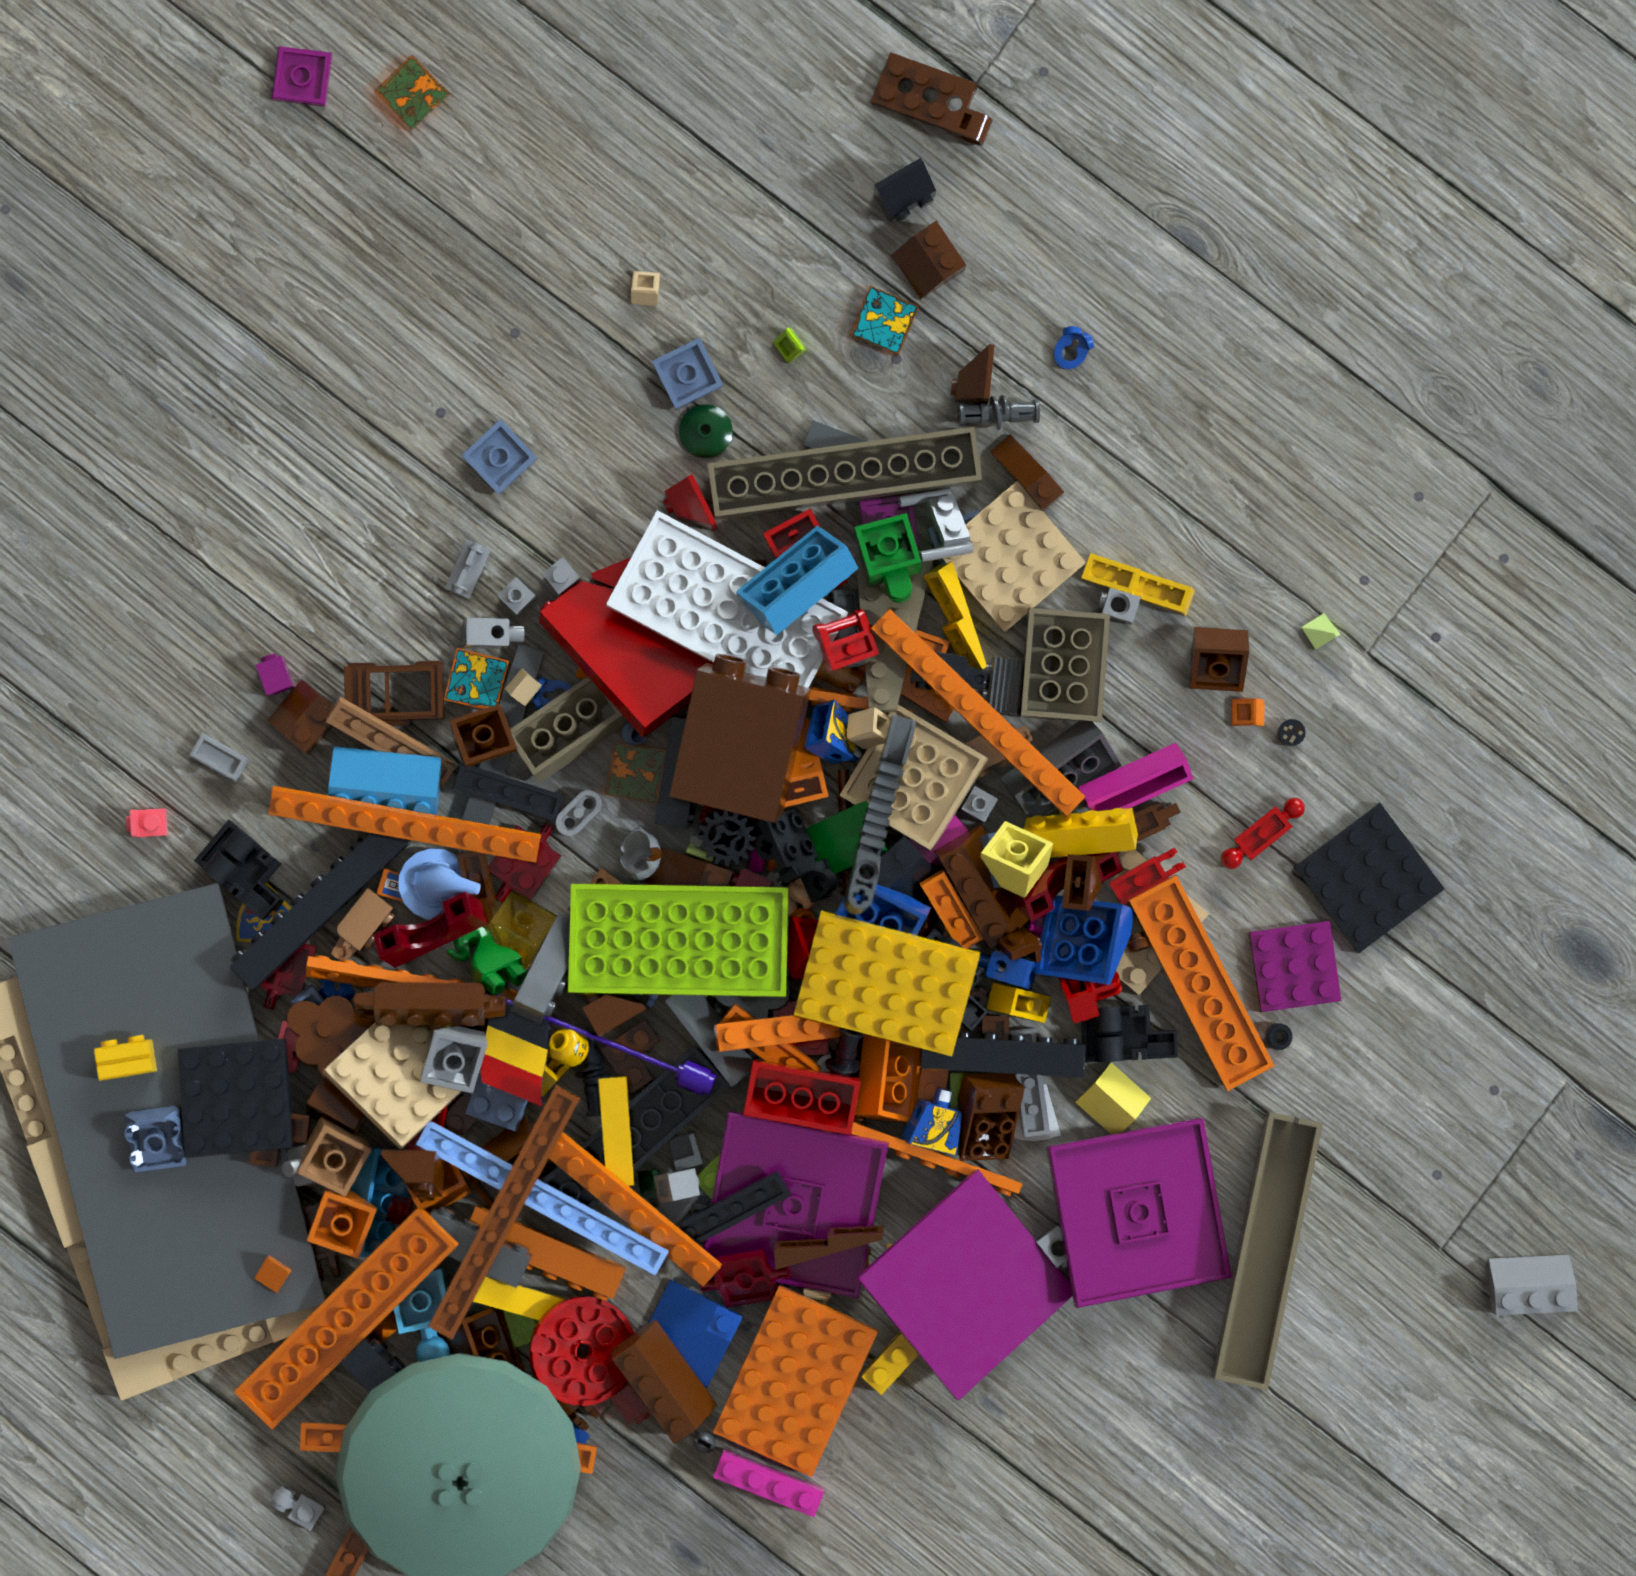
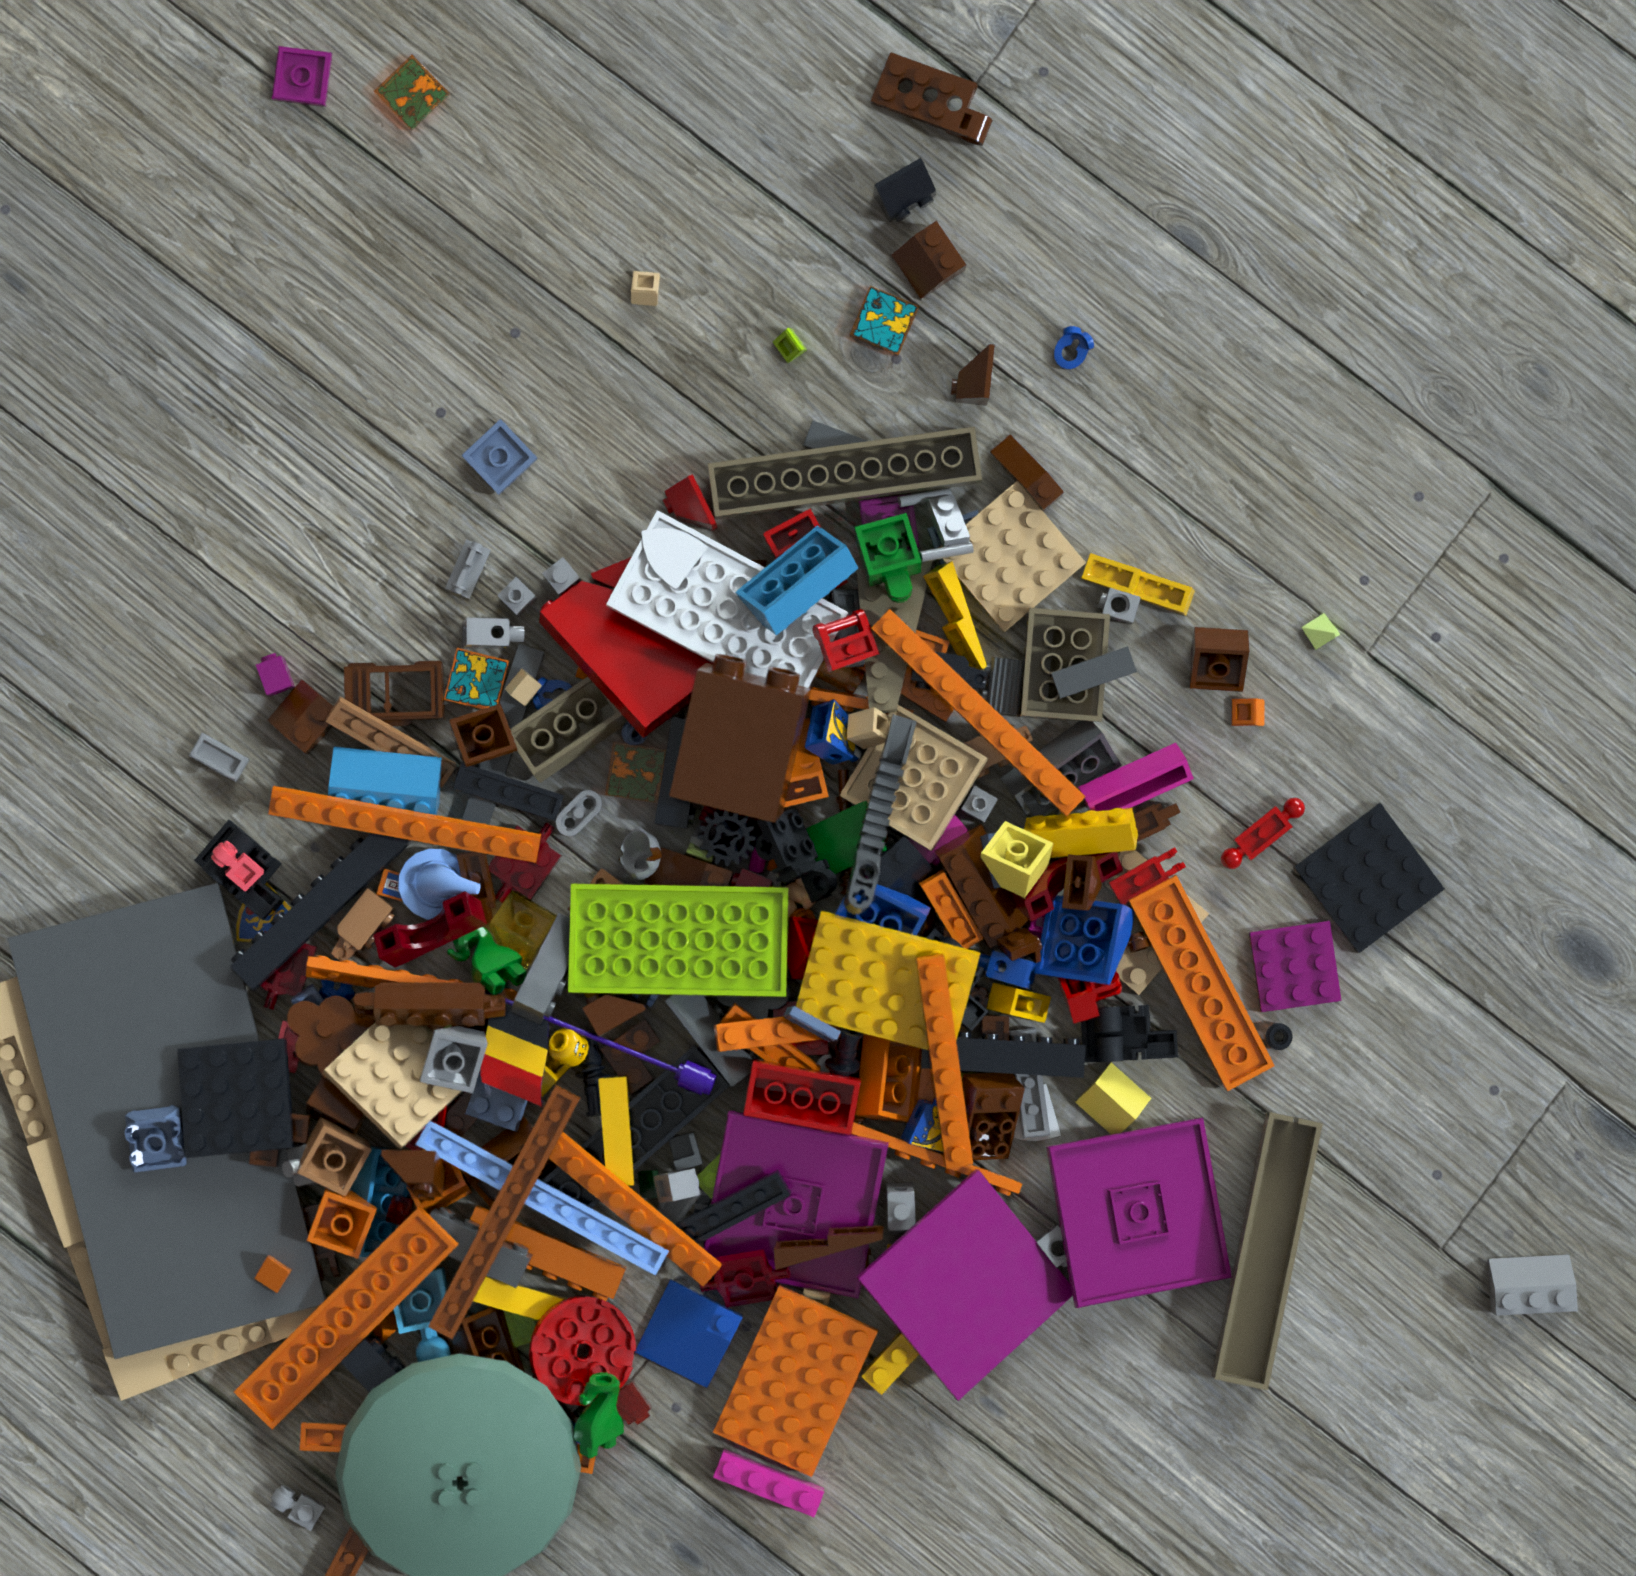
yellow brick [94,1035,157,1081] -> none
coral bracket [126,808,168,838] -> none
reddish brown slope [611,1319,717,1444] -> none
sand blue plate [652,337,724,410] -> none
dark green dish [679,404,733,458] -> none
dark grey hinge [694,1431,716,1454] -> none
dark grey piece [957,395,1040,430] -> none
black tile [1278,719,1306,746] -> none
none -> coral plate [211,841,264,892]
none -> green hips [573,1373,624,1458]
none -> white sticker [642,528,708,589]
none -> sand blue tile [783,1006,841,1042]
none -> light grey torso [886,1182,915,1234]
none -> orange plate [916,953,973,1169]
none -> dark grey tile [1051,646,1137,699]

